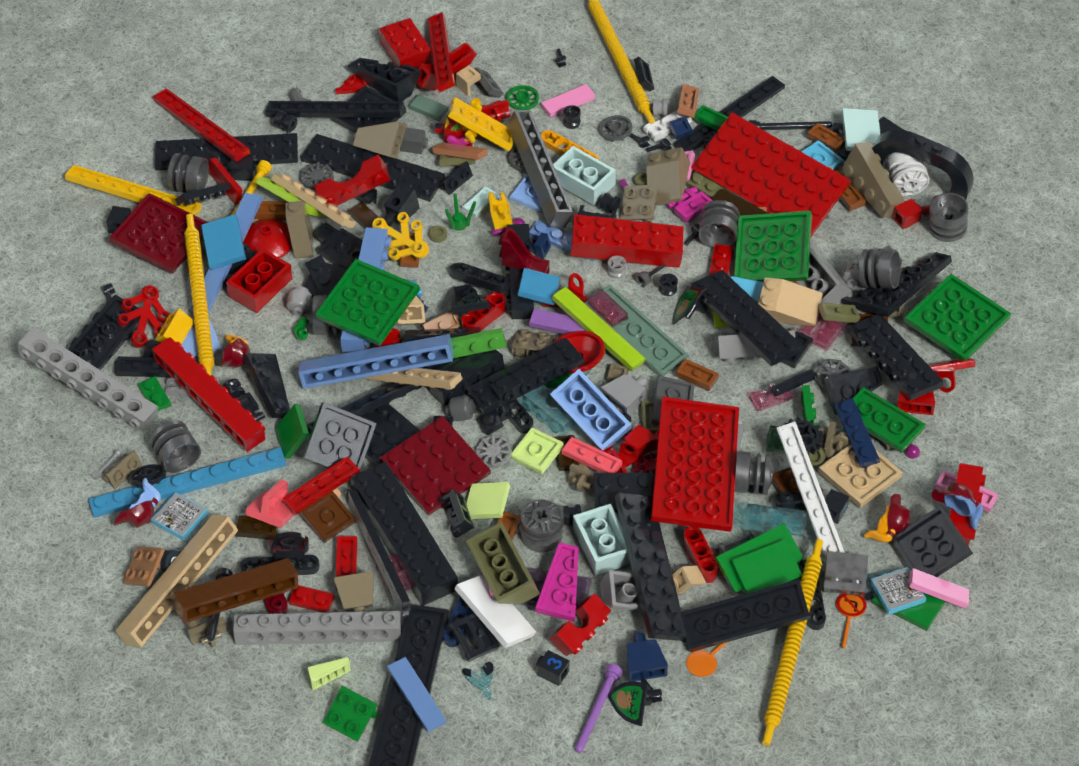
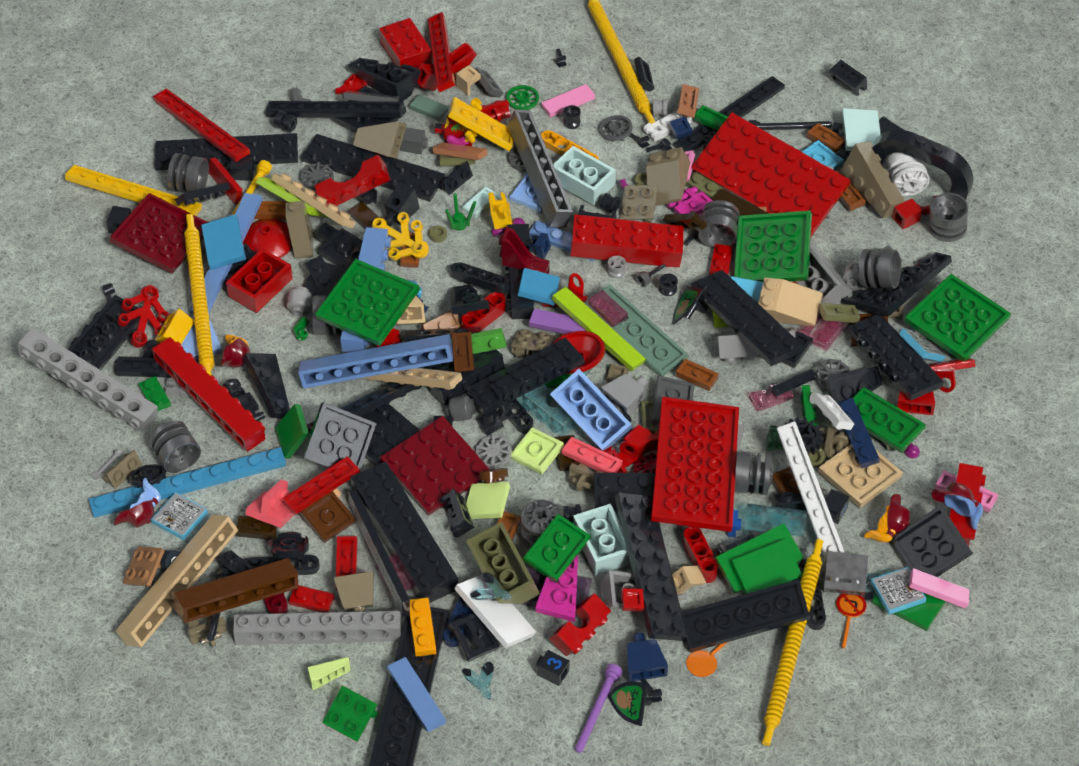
none -> black hinge [216,550,254,575]
none -> dark grey tile [344,91,399,102]
none -> light orange plate [410,598,436,656]
none -> reddish brown plate [452,332,475,372]
none -> clear light blue piece [470,572,512,600]
none -> reddish brown plate [479,468,508,484]
none -> green tile [523,514,591,583]
none -> red plate [621,588,644,611]
none -> dark brown plate [663,211,707,231]
none -> blue plate [728,510,742,538]
none -> white plate [810,393,854,430]
none -> black hinge [829,60,867,96]
none -> tile [899,328,946,362]

